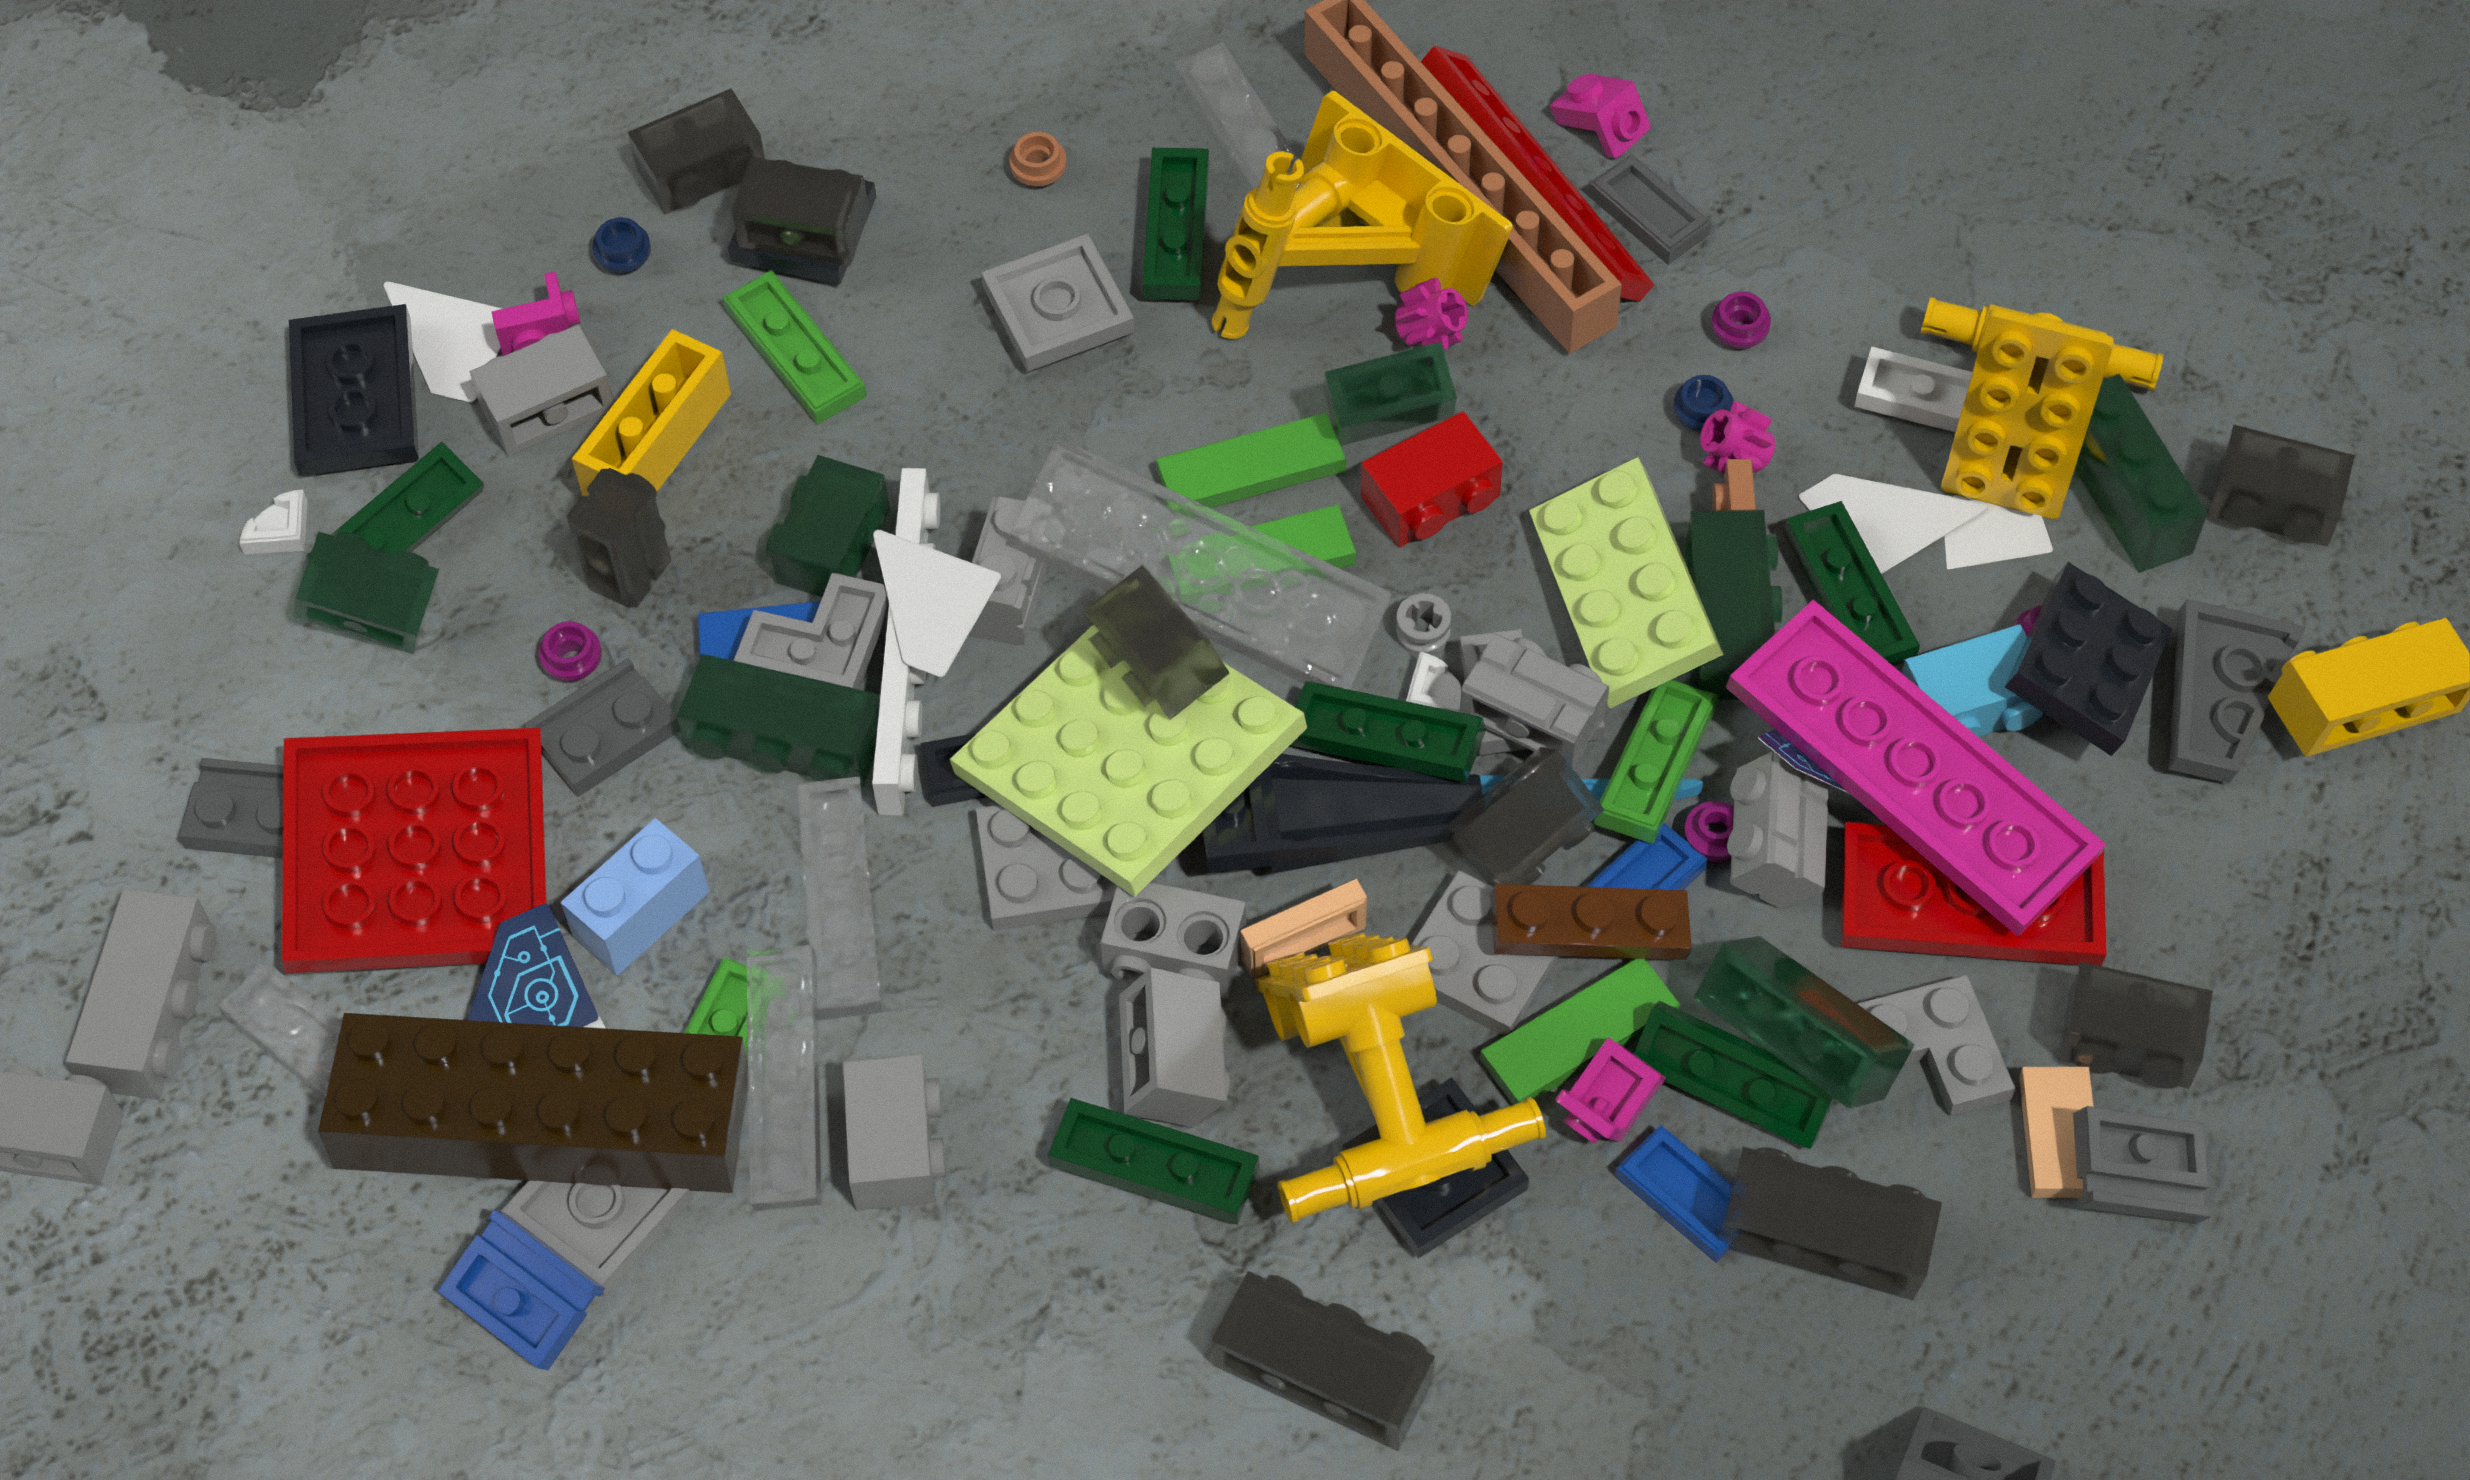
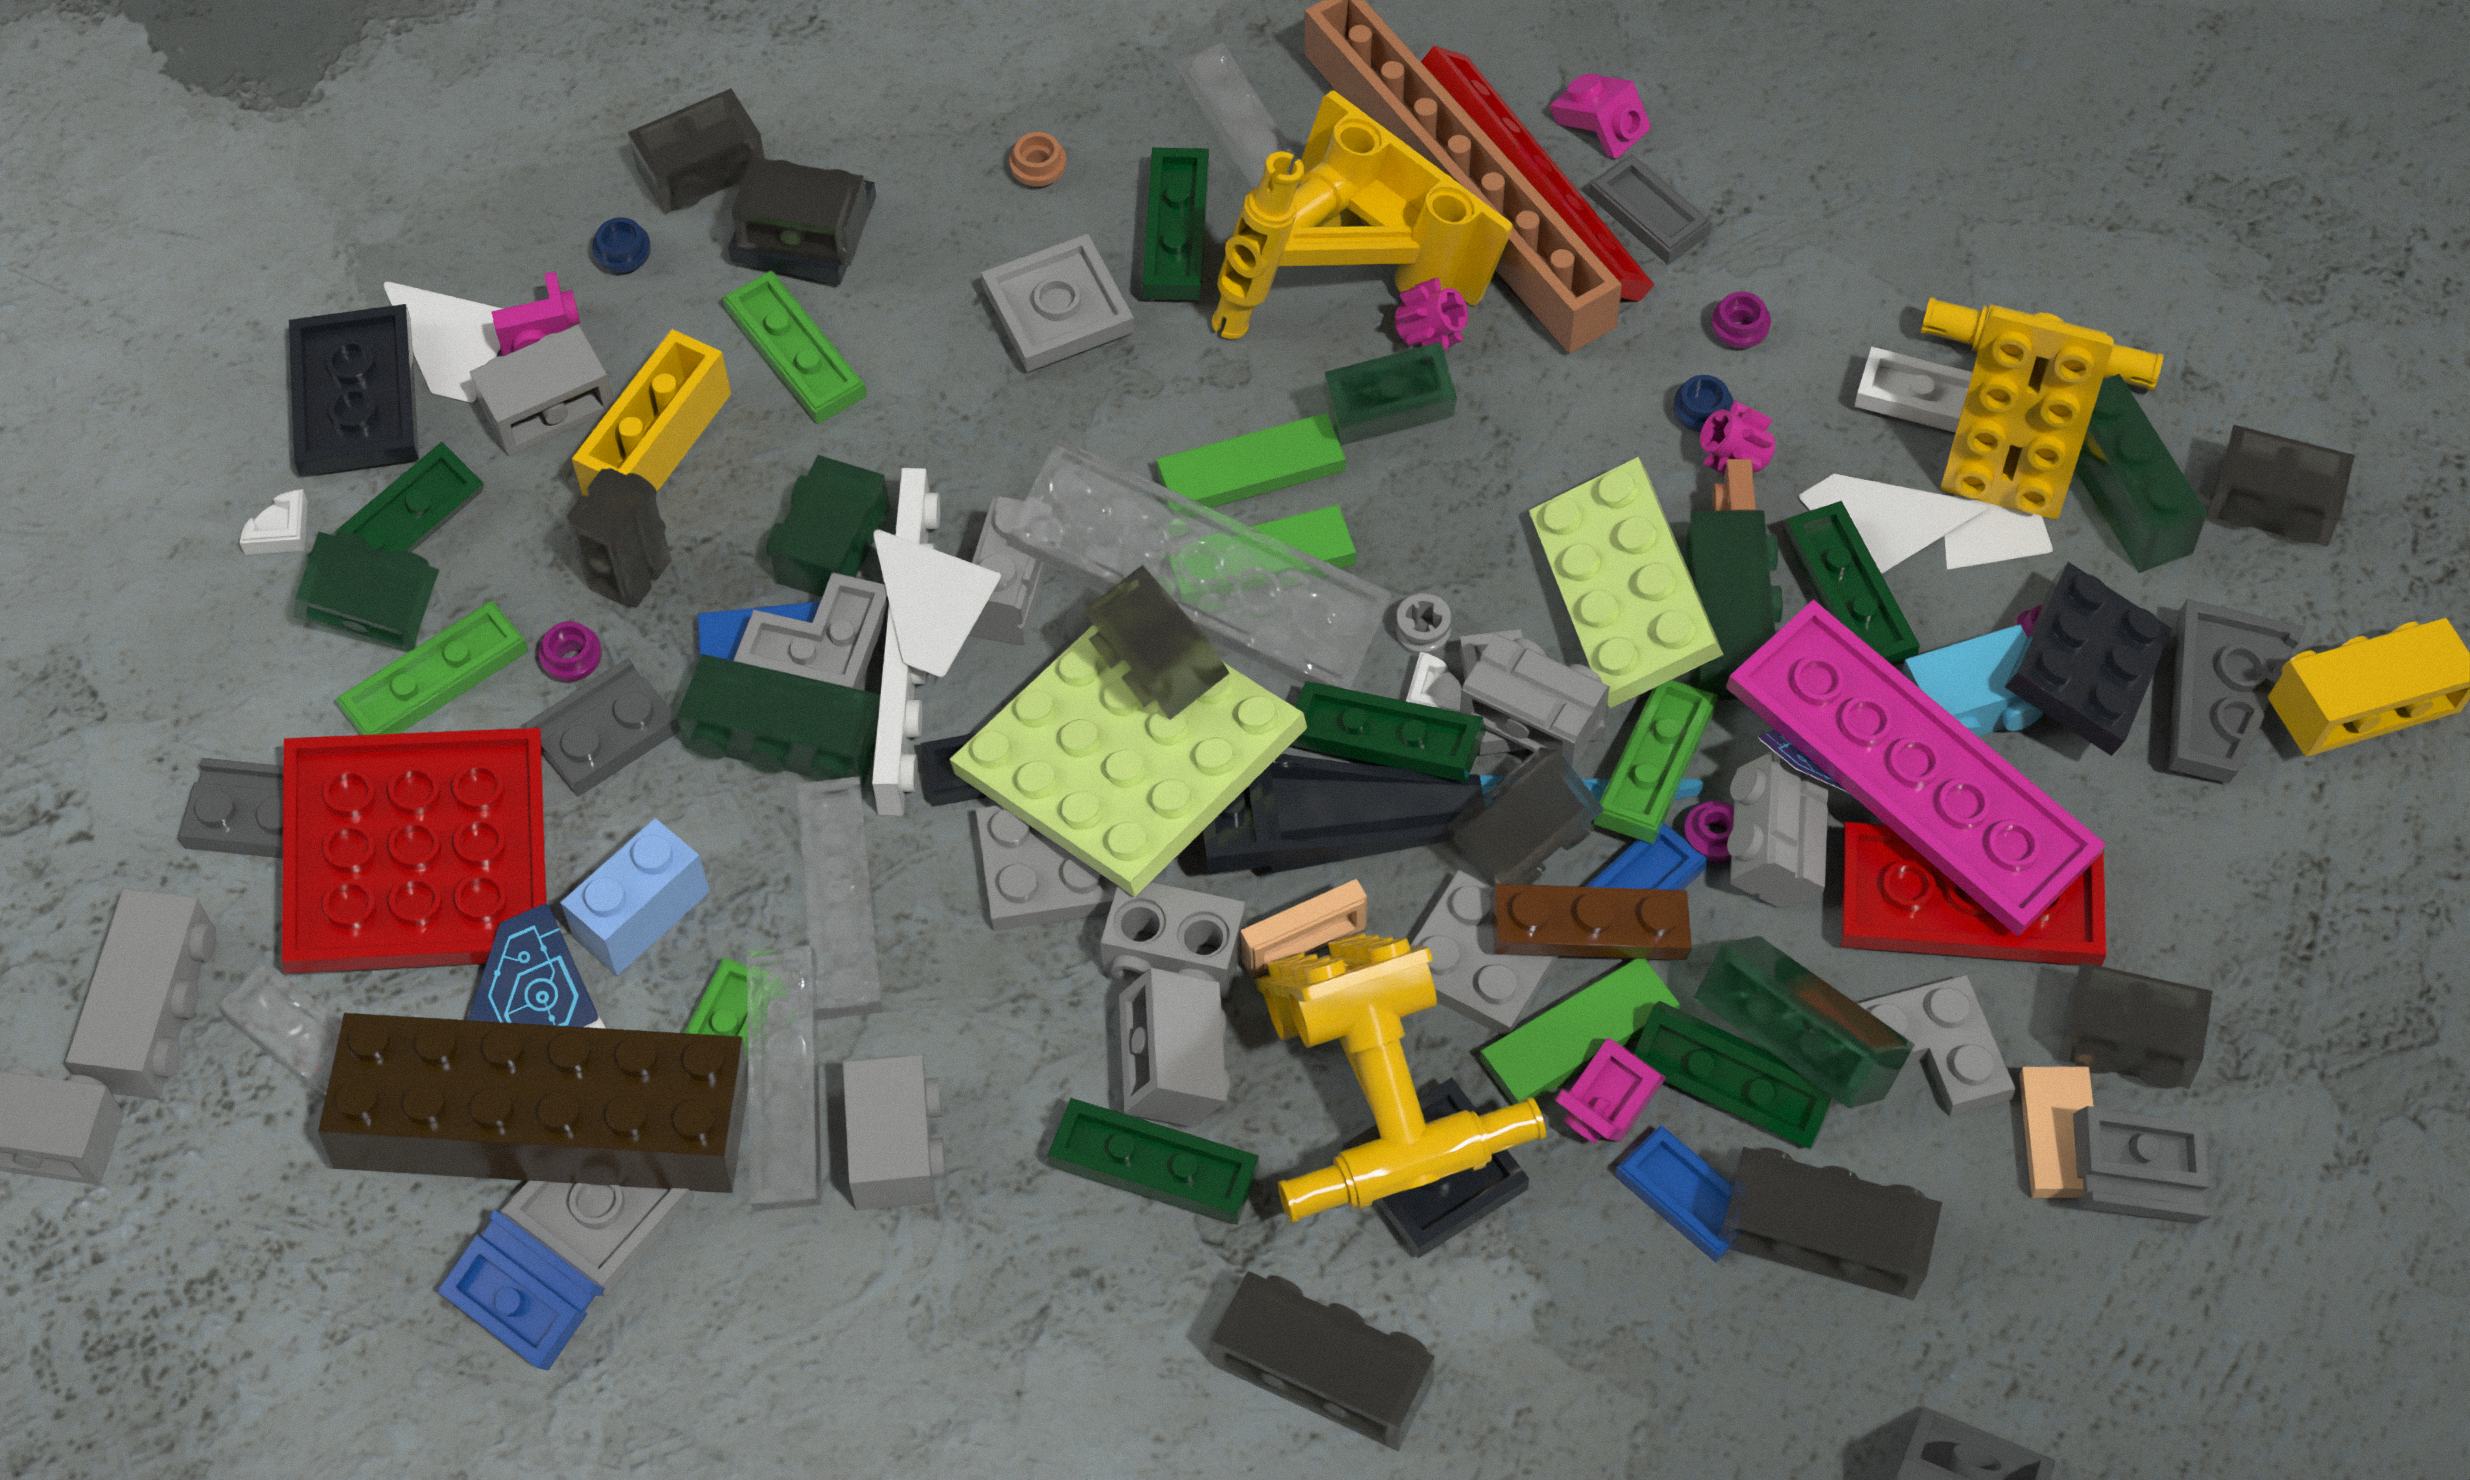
red brick [1360,411,1503,548] -> none
none -> bright green tile [335,600,529,735]

